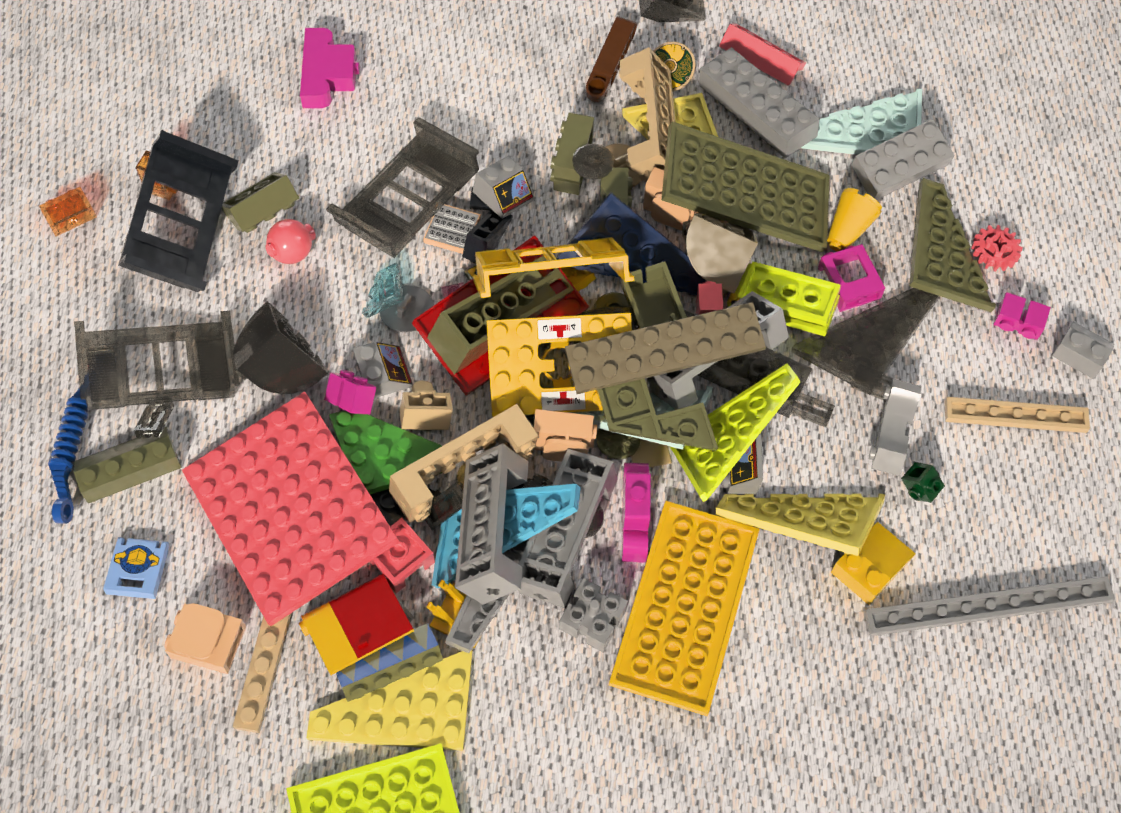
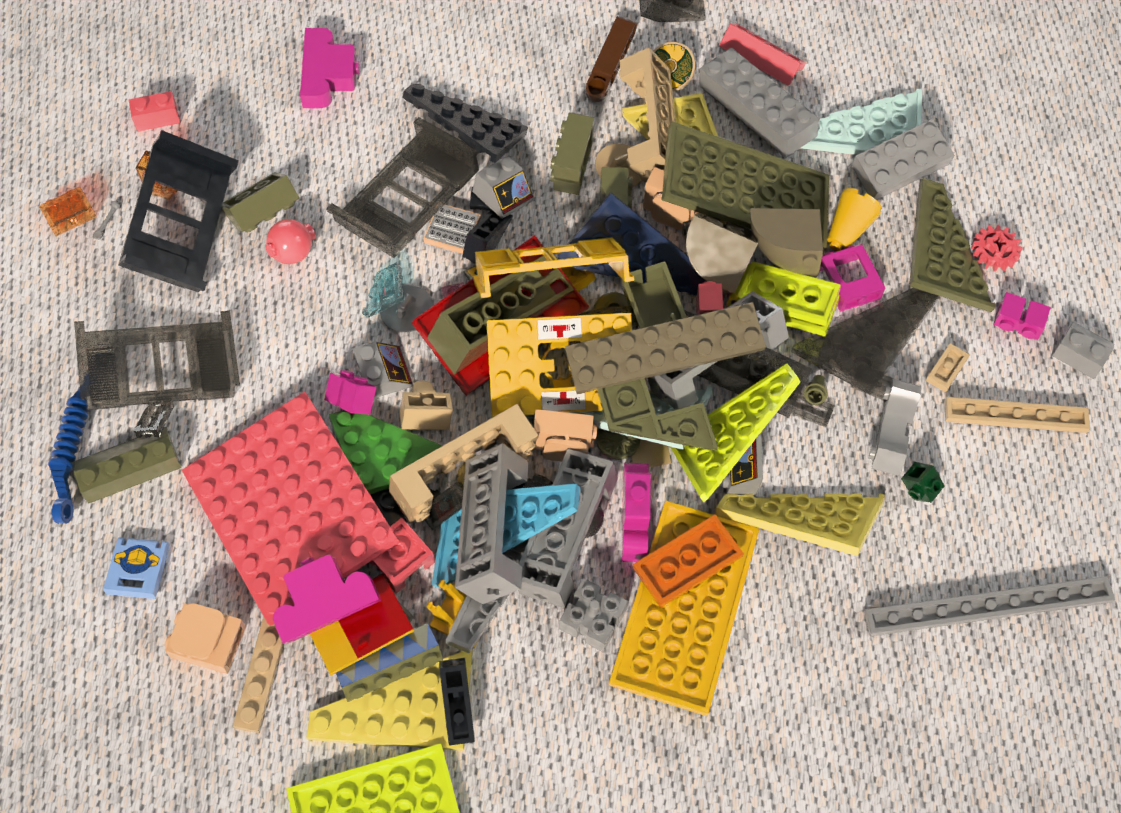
clear smoke brick [233,301,328,394] -> none
clear smoke wheel [572,144,614,180] -> none
yellow slope [831,522,916,605] -> none
none -> light grey hinge [93,201,120,240]
none -> coral piece [129,91,180,132]
none -> dark pink brick [273,555,382,644]
none -> black wing [403,84,528,163]
none -> black slope [439,658,475,746]
none -> orange plate [632,514,744,608]
none -> dark tan brick [750,208,823,278]
none -> olive cone [804,375,828,405]
none -> tan plate [926,343,970,393]

